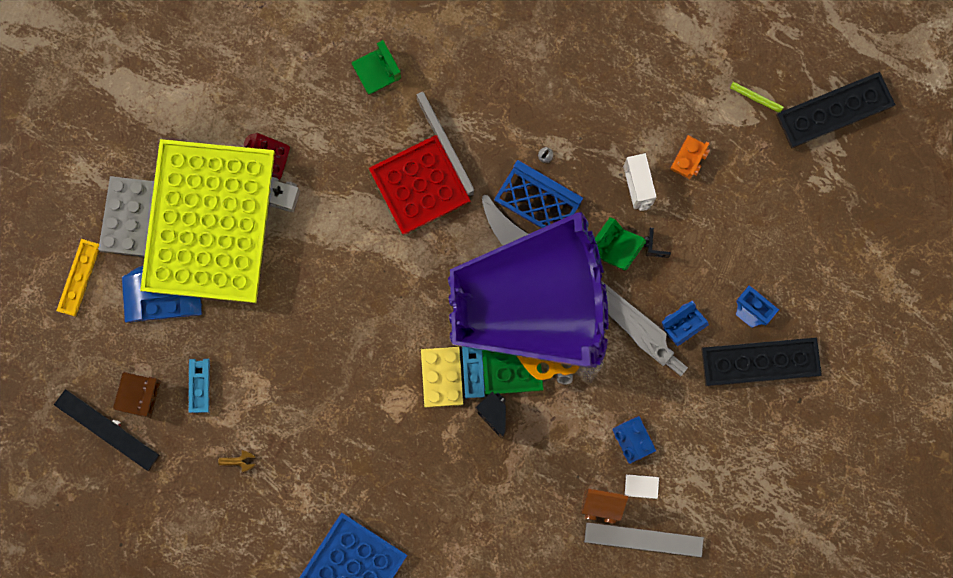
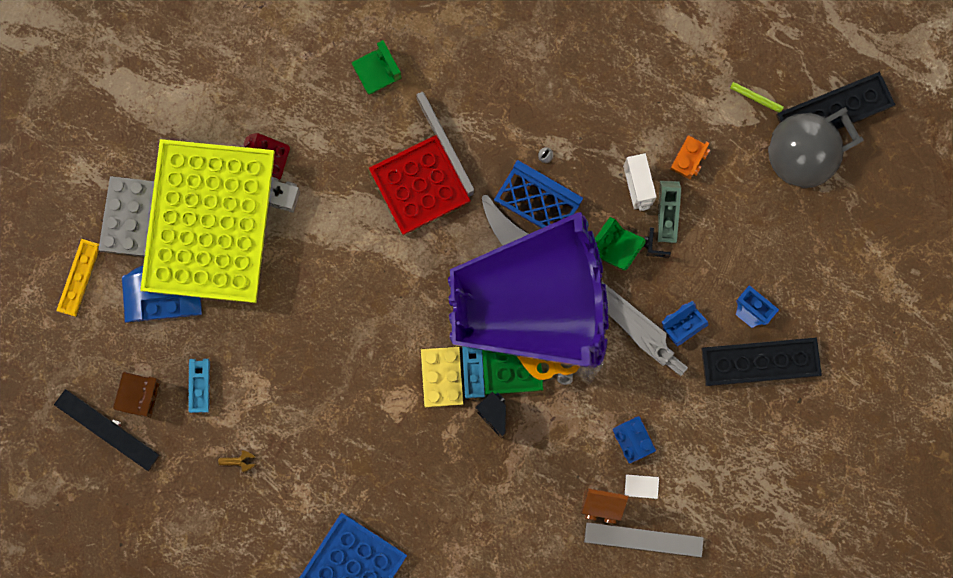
none -> sand green slope [658,181,681,243]
none -> dark grey windscreen [768,107,864,188]

